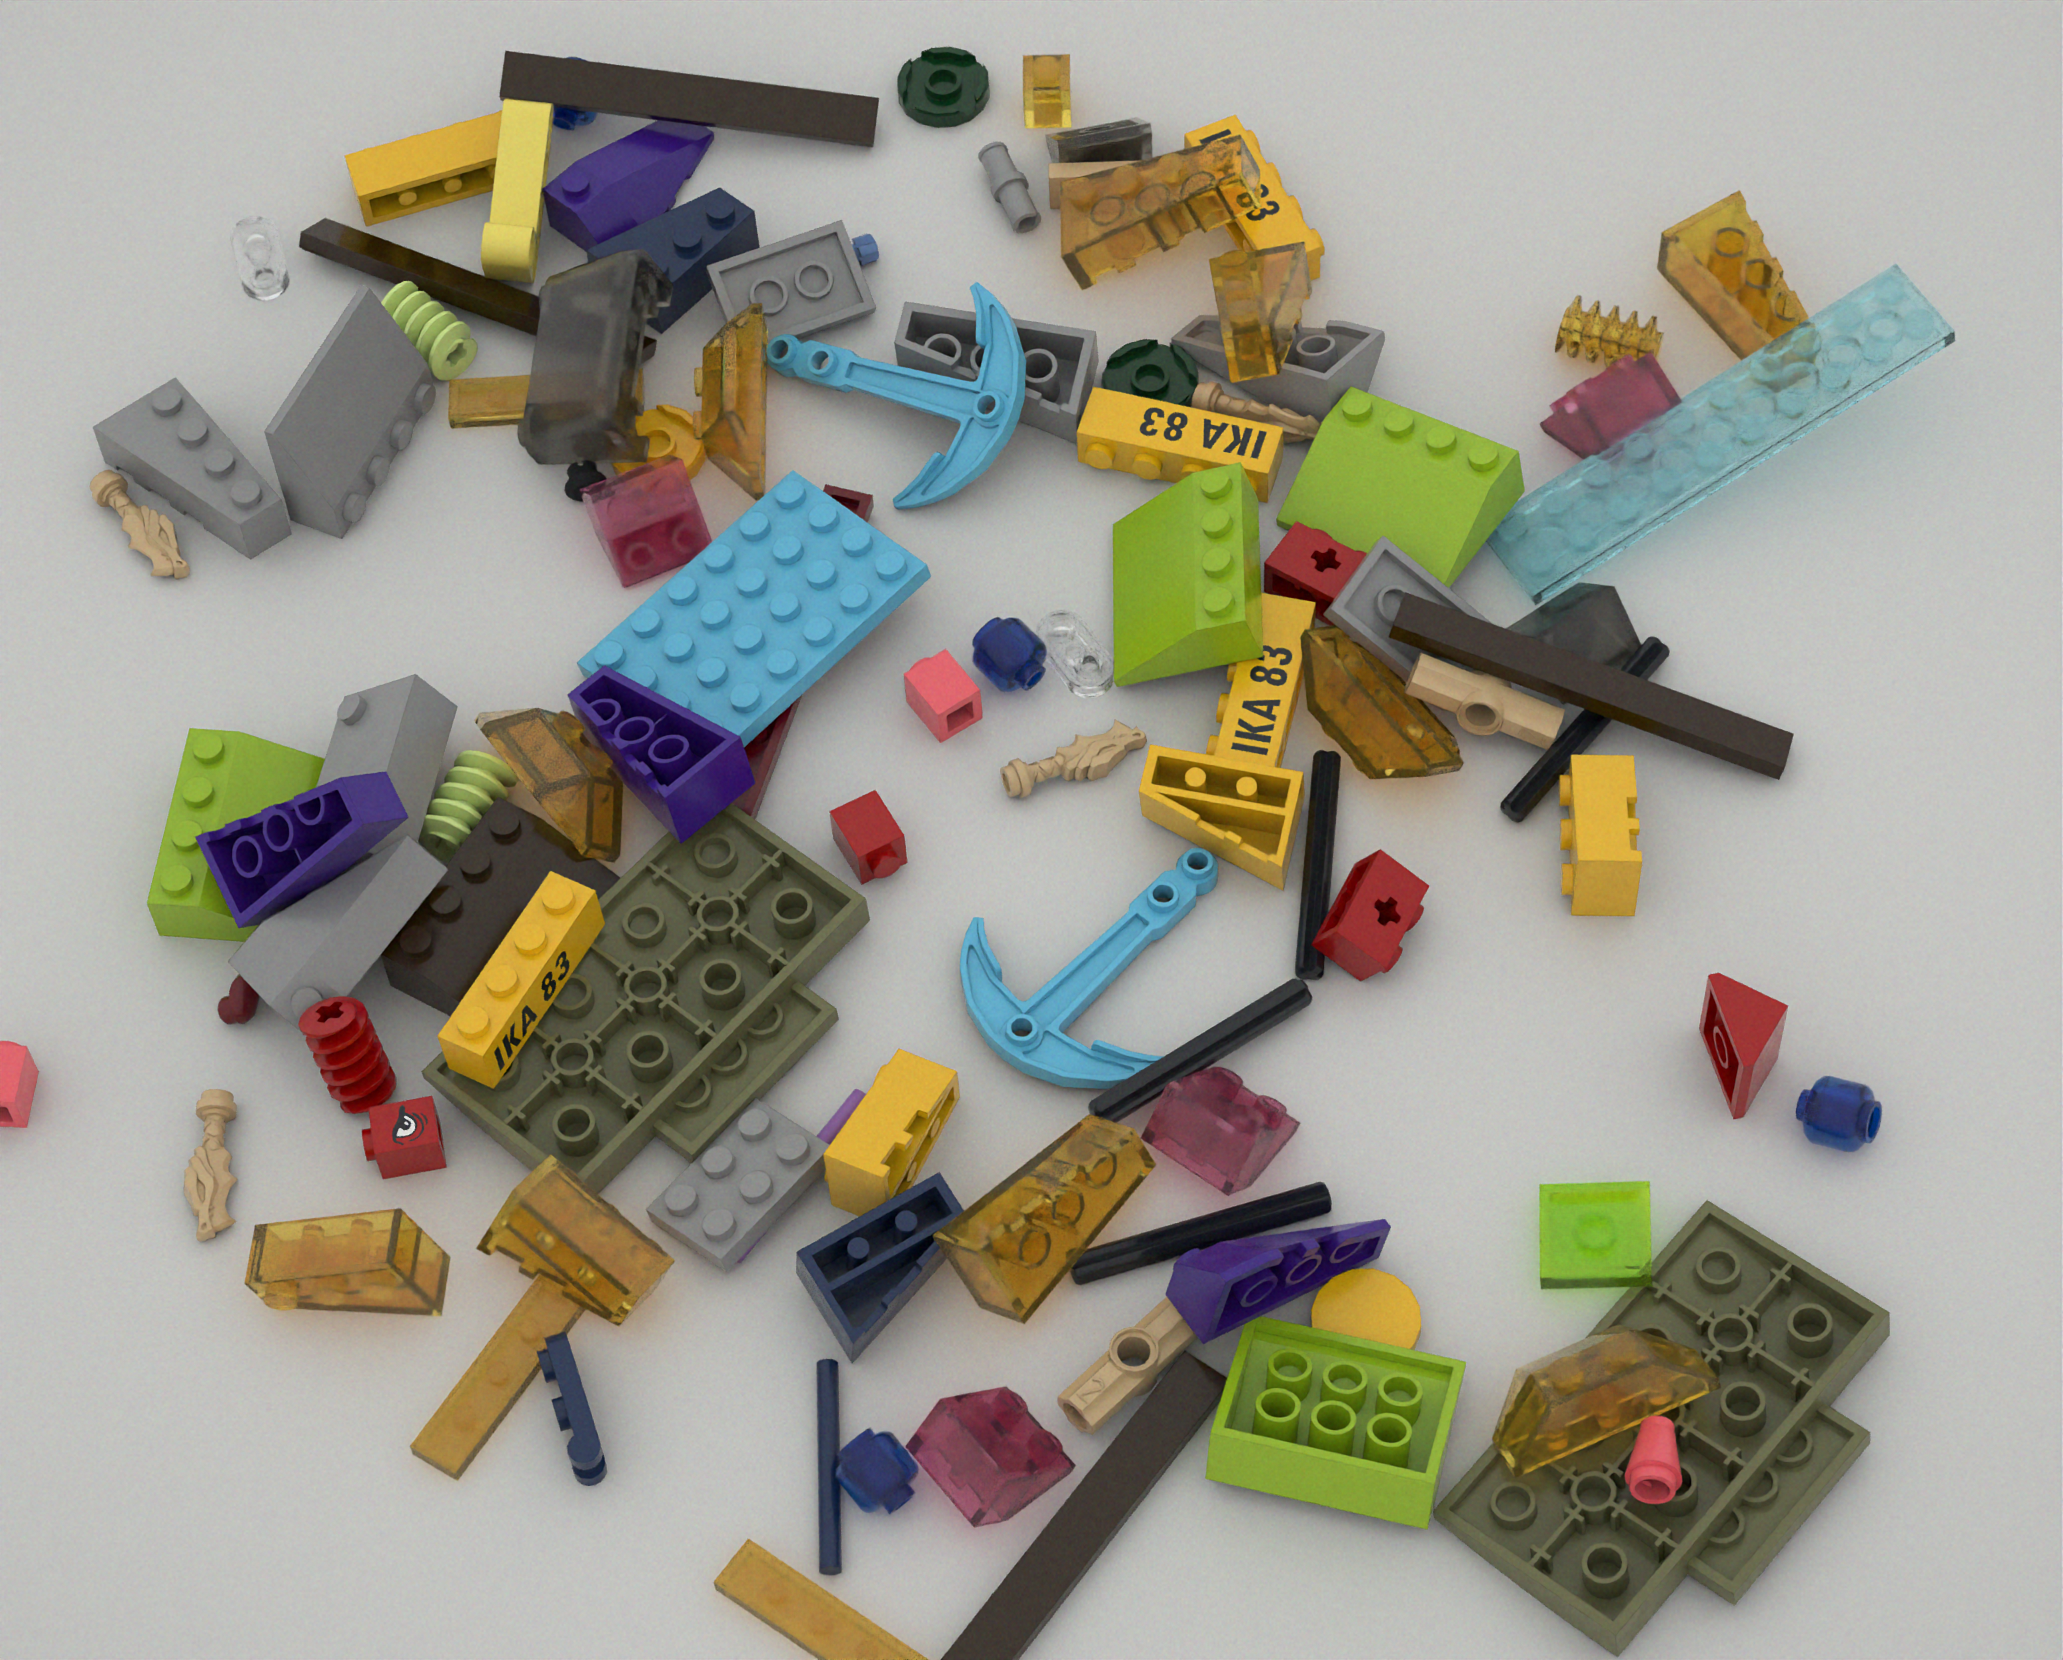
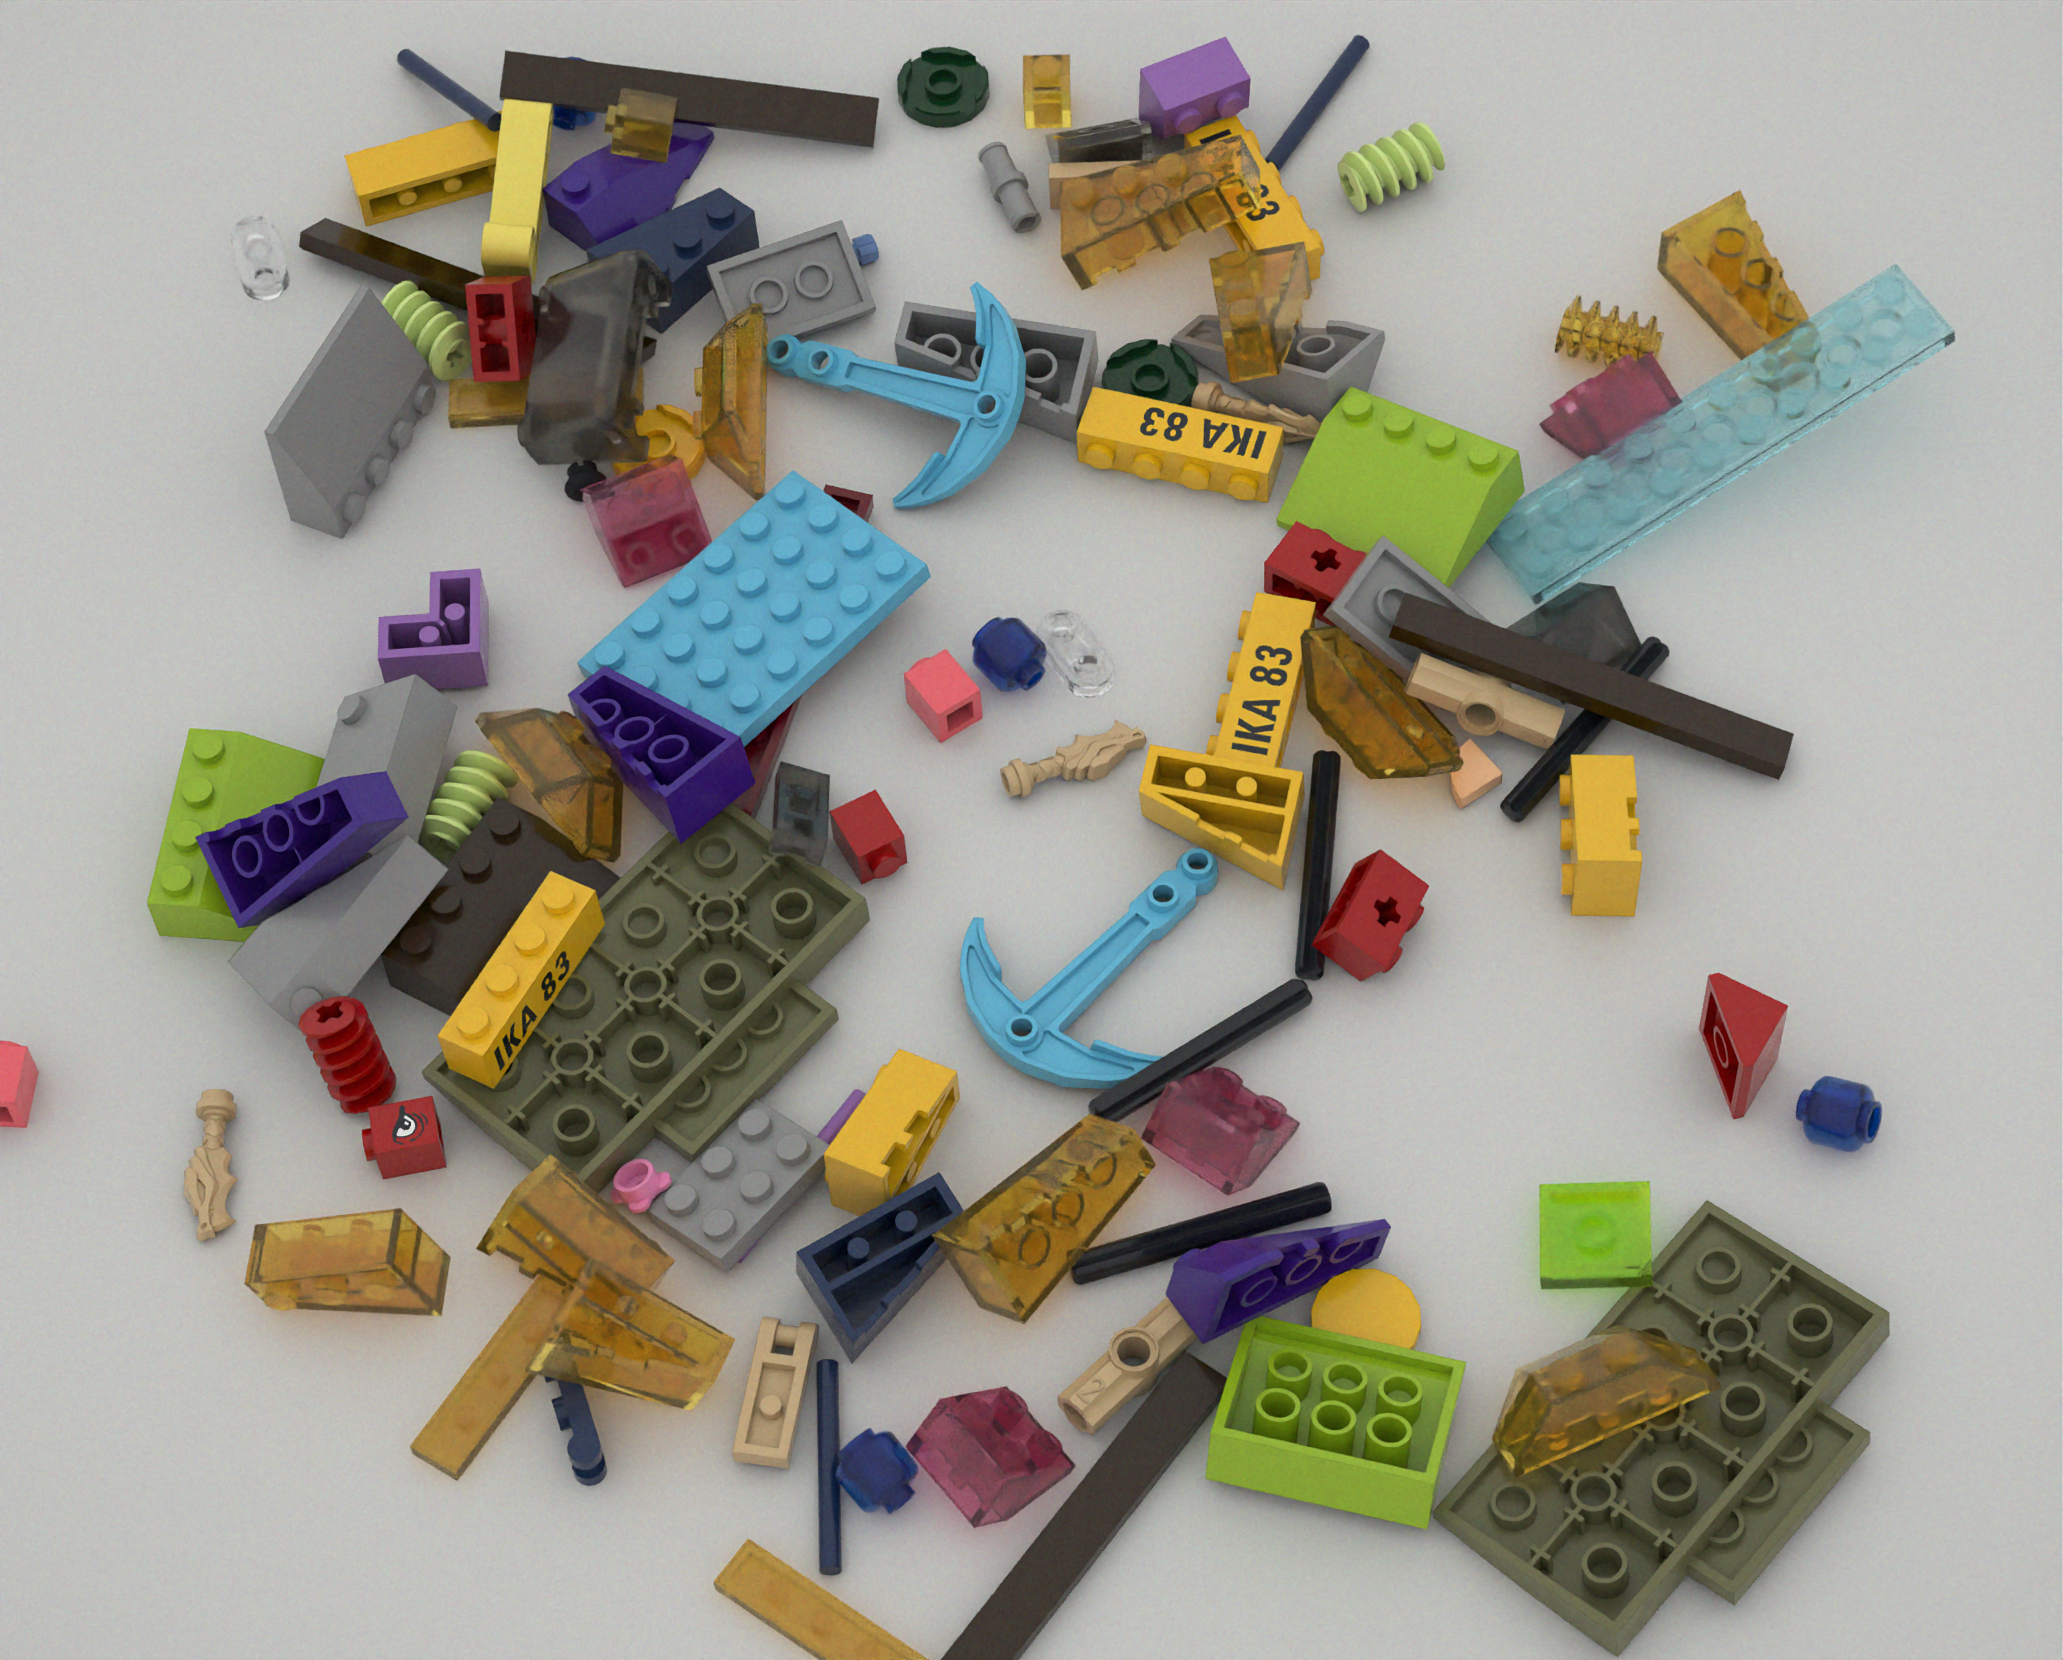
tan piece [90,470,190,580] -> none
light grey wedge [93,377,292,560] -> none
dark red arm [217,974,260,1025] -> none
lime slope [1113,462,1263,687] -> none
coral cone [1625,1416,1682,1504] -> none
none -> medium lavender brick [378,568,489,689]
none -> dark blue bar [397,49,501,131]
none -> red brick [465,275,539,382]
none -> clear yellow wedge [525,1256,735,1411]
none -> clear yellow brick [604,87,677,163]
none -> bright pink plate [610,1159,672,1214]
none -> tan plate [732,1316,819,1469]
none -> clear smoke plate [768,761,830,867]
none -> medium lavender slope [1138,36,1251,140]
none -> dark blue bar [1265,35,1370,172]
none -> yellowish green piece [1338,122,1445,212]
none -> light nougat tile [1450,738,1503,809]

